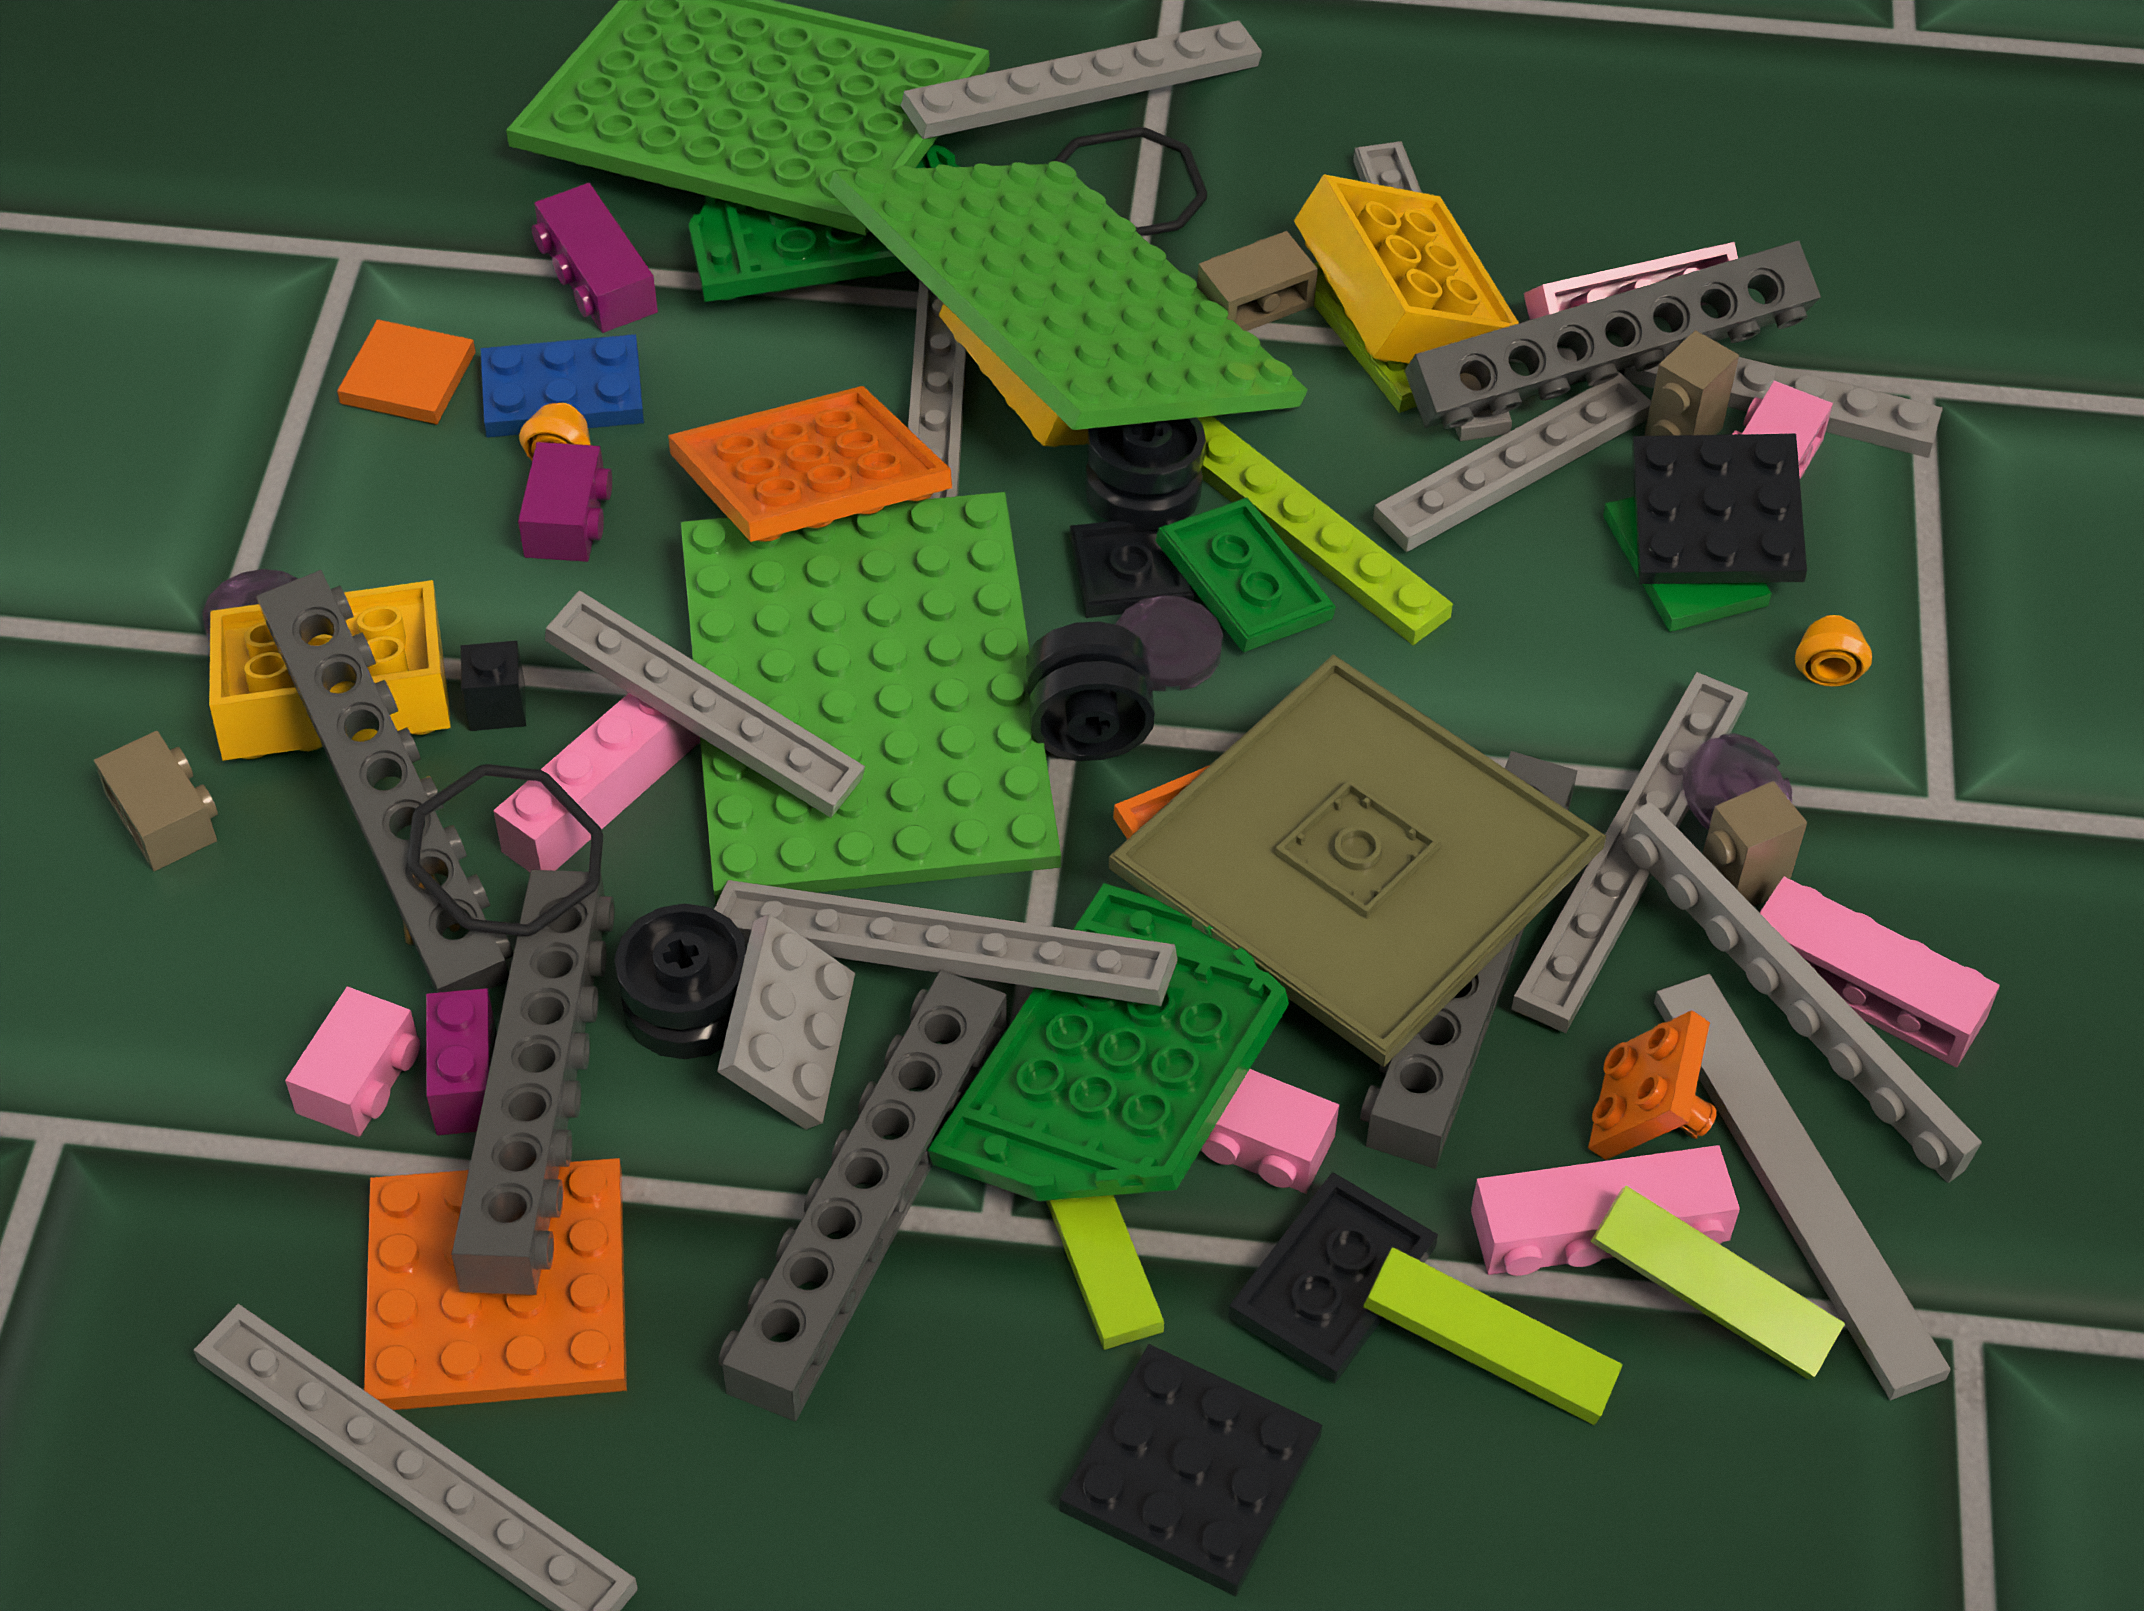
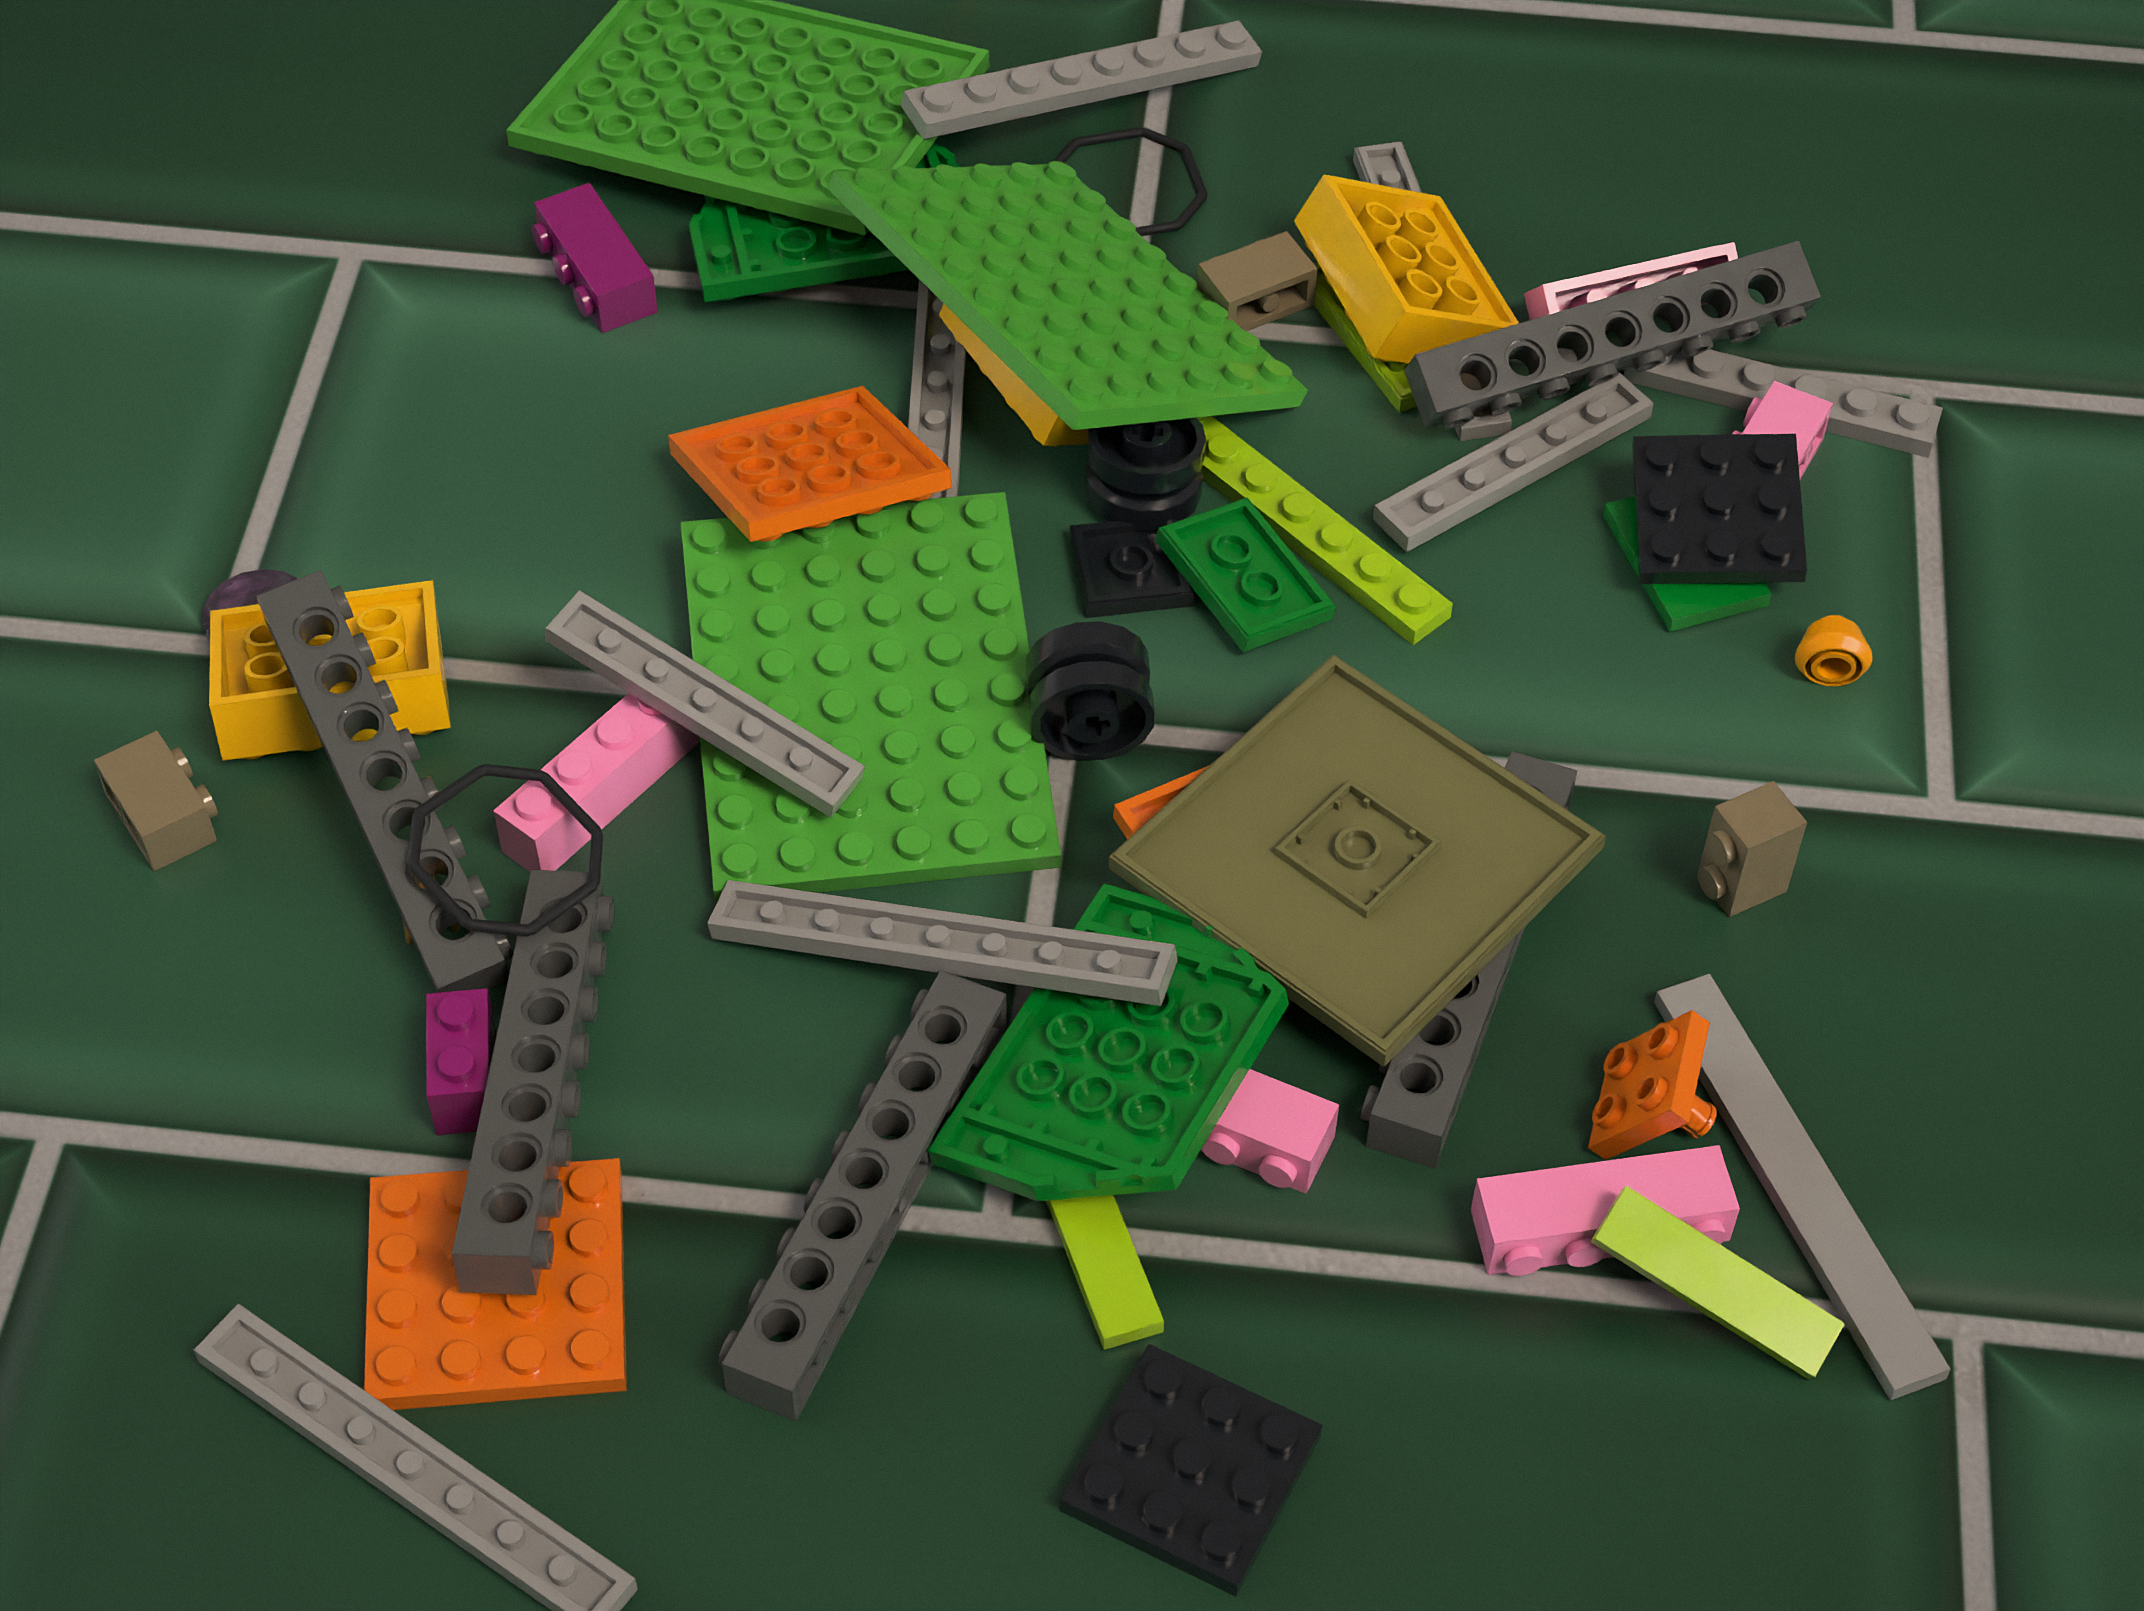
bright pink brick [285,986,420,1138] -> none
orange tile [337,319,476,424] -> none
black brick [461,641,526,731] -> none
blue plate [481,334,644,438] -> none
magenta brick [518,442,612,562] -> none
light orange cone [519,403,591,460] -> none
black wheel [615,903,747,1060] -> none
light grey plate [717,914,855,1130] -> none
tile [1115,595,1223,691] -> none
black plate [1228,1172,1438,1384] -> none
lime tile [1363,1247,1623,1425] -> none
light grey plate [1512,672,1748,1033] -> none
light grey plate [1622,801,1982,1183] -> none
dark tan brick [1644,330,1739,436] -> none
clear purple tile [1683,733,1792,830] -> none
bright pink brick [1760,877,2000,1068] -> none

